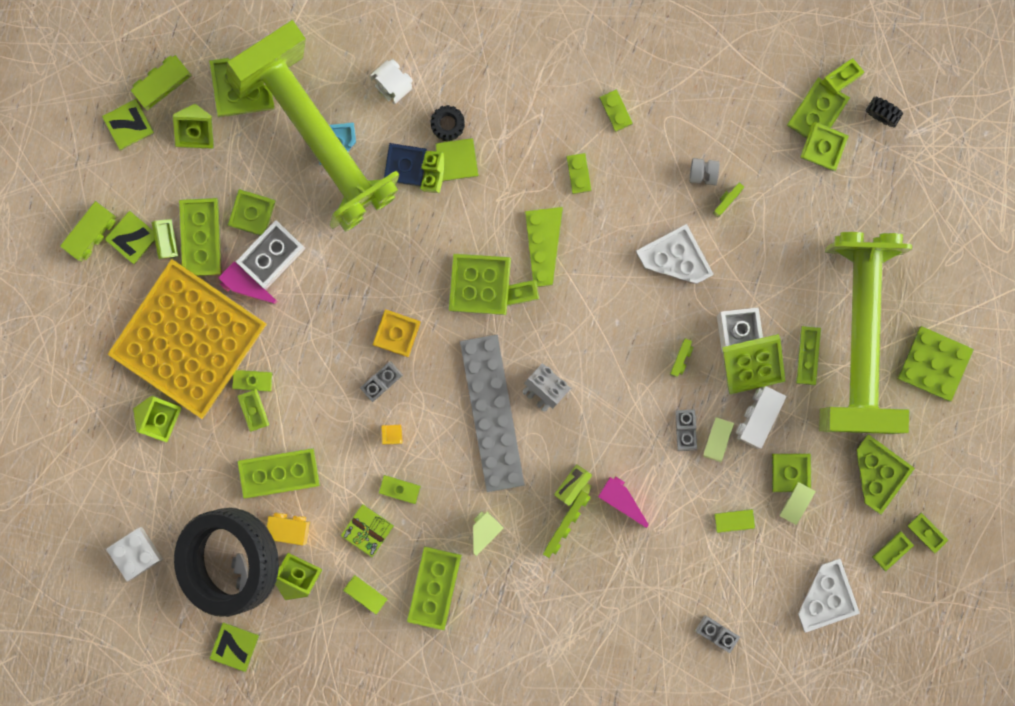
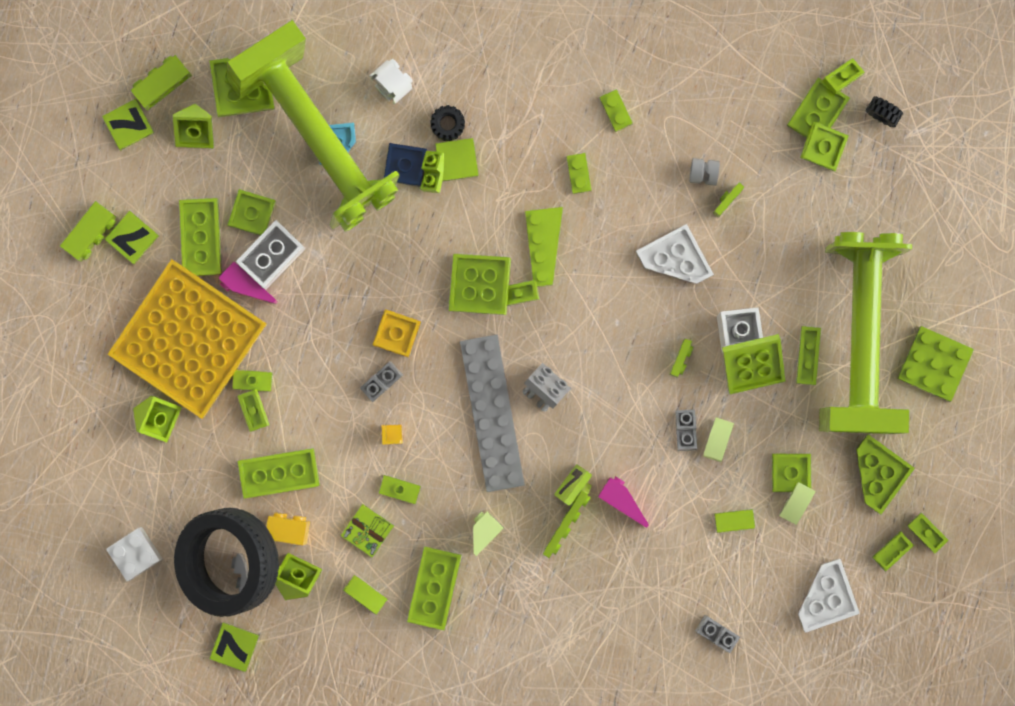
lime tile [151,219,178,259] -> none
white brick [736,386,787,449] -> none

